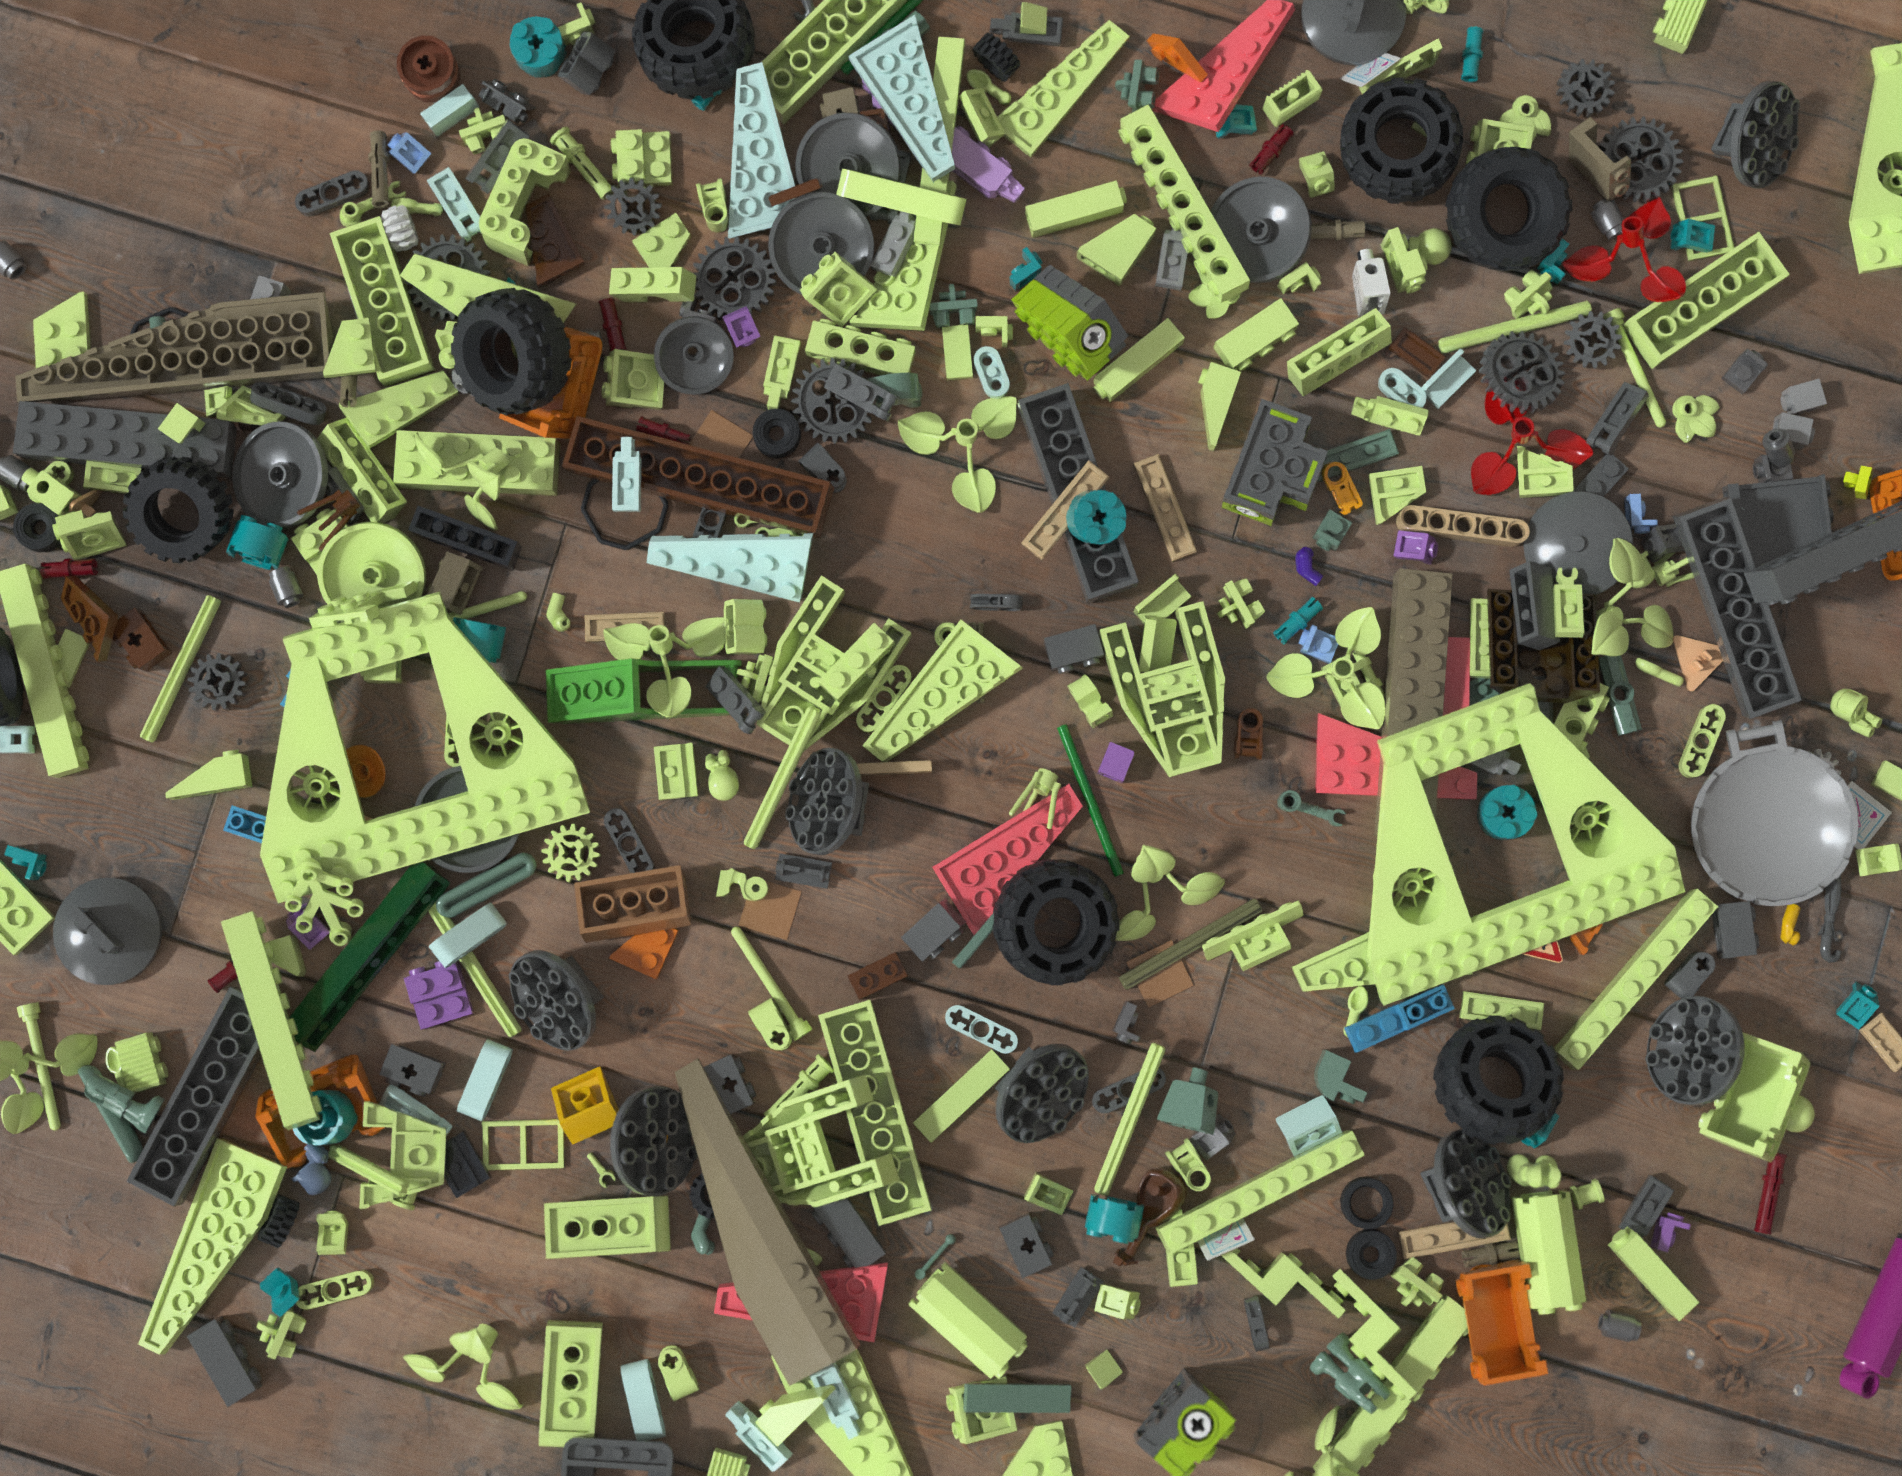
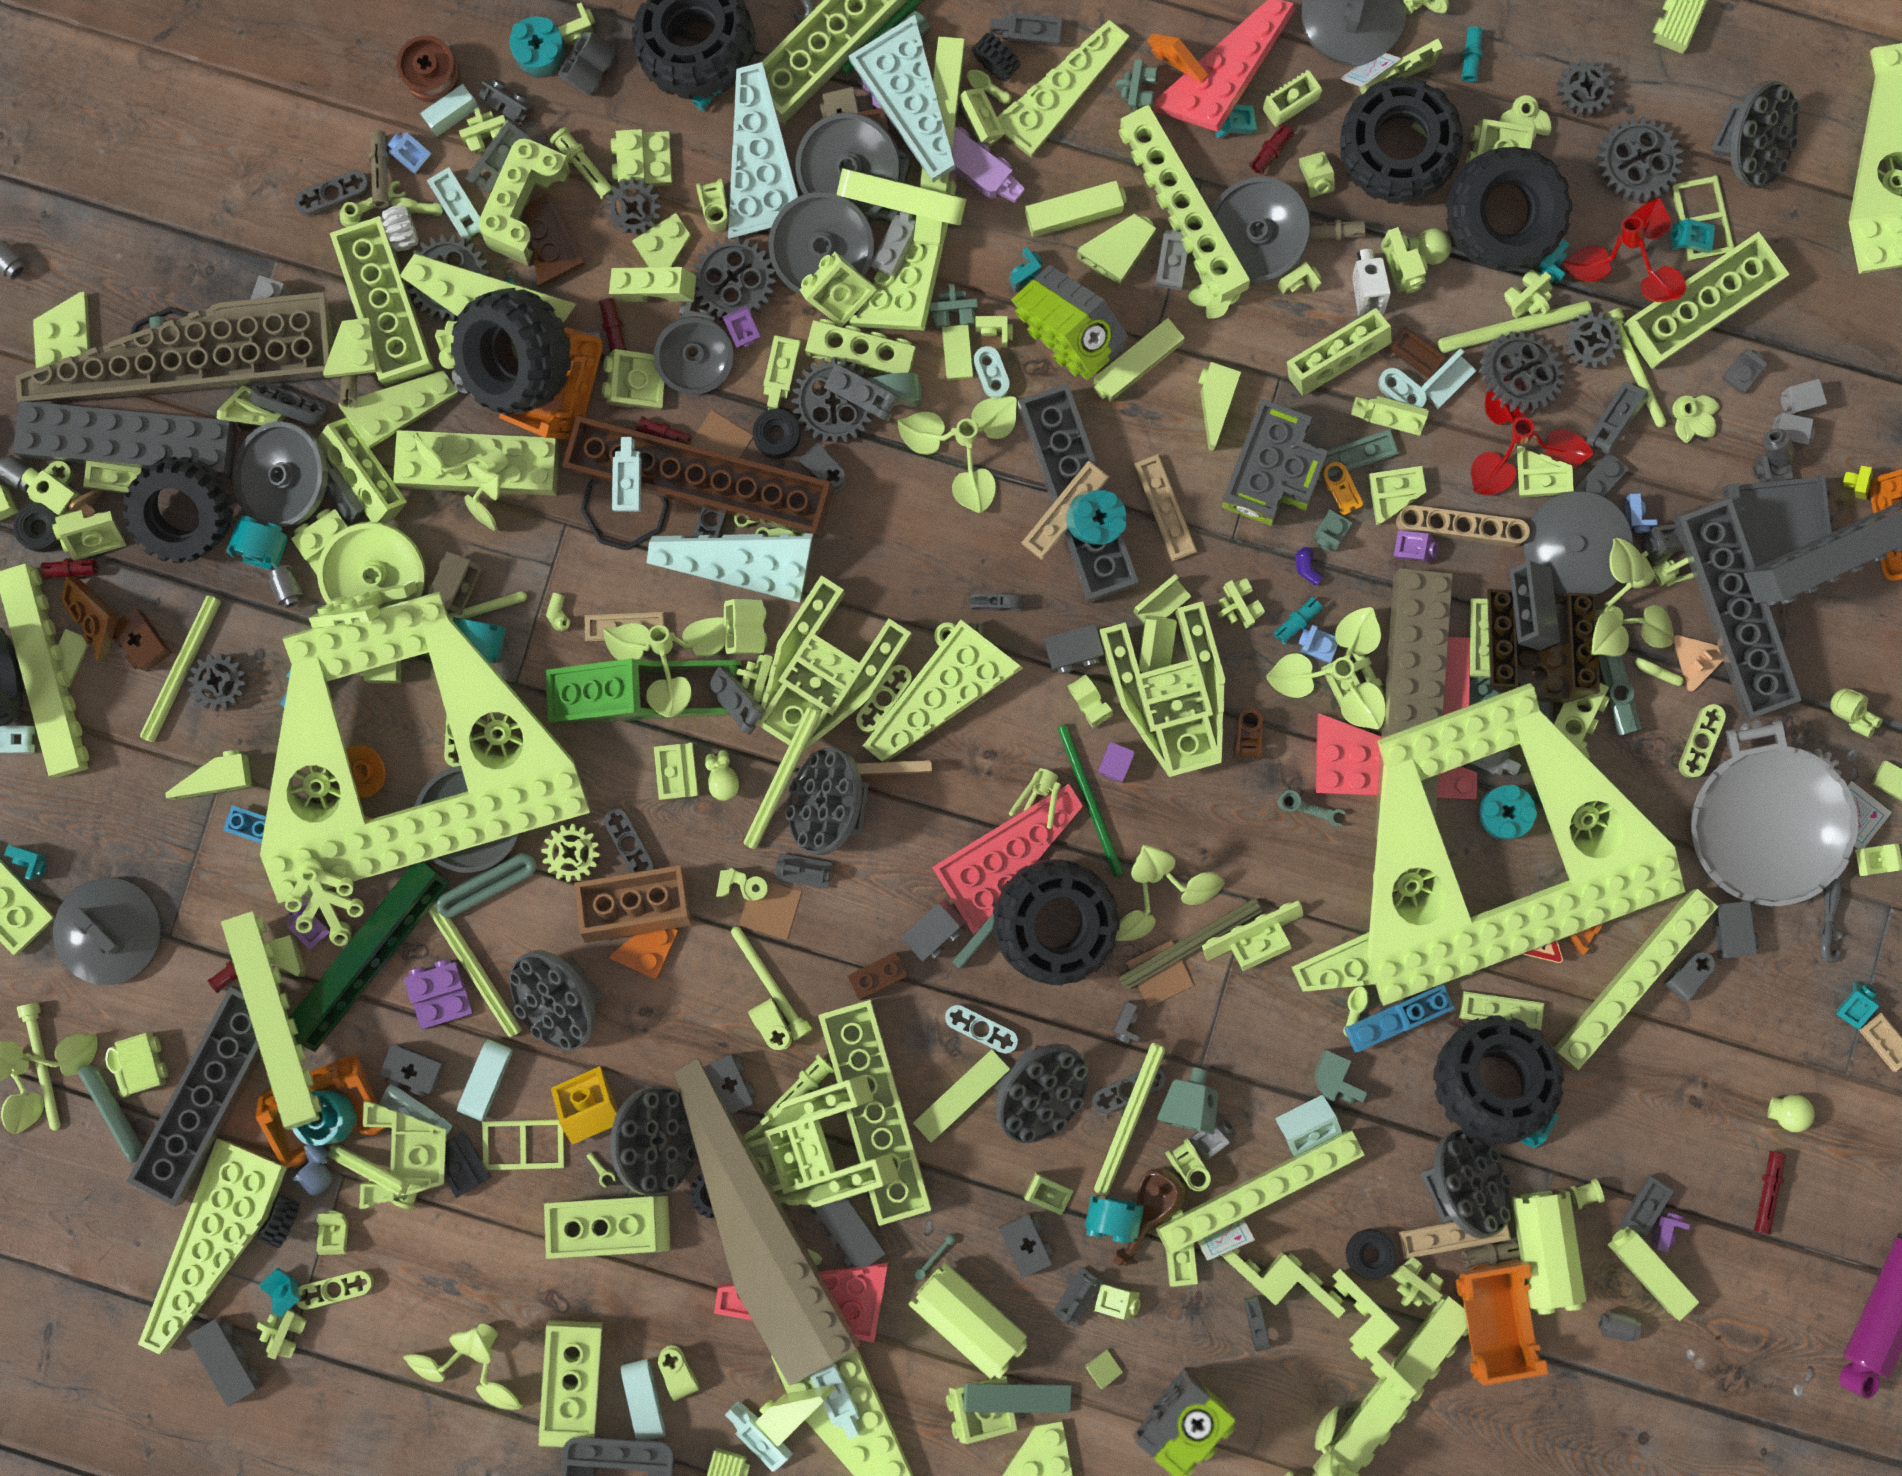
sand green piece [84,1074,165,1134] -> none
yellowish green panel [158,403,206,444] -> none
yellowish green tile [204,386,232,417] -> none
reddish brown plant [297,490,361,551] -> none
black brick [408,506,522,571] -> none
light aqua beam [429,902,507,968] -> none
sand green arm [691,1214,715,1255] -> none
reddish brown tile [769,177,823,206] -> none
yellowish green brick [818,623,894,703] -> none
yellowish green slope [1020,2,1047,34] -> none
yellowish green brick [1213,298,1299,372] -> none
sand green piece [1310,1333,1391,1414] -> none
black tyre [1340,1176,1394,1230] -> none
yellowish green piece [1507,1154,1561,1188] -> none
yellowish green plate [1553,568,1584,638] -> none
dark tan panel [1569,117,1631,202] -> none
flat silver brick [1591,199,1625,240] -> none
dark grey bracket [1645,996,1745,1106] -> none
yellowish green windscreen [1698,1032,1810,1162] -> none
yellow arm [1780,904,1801,945] -> none

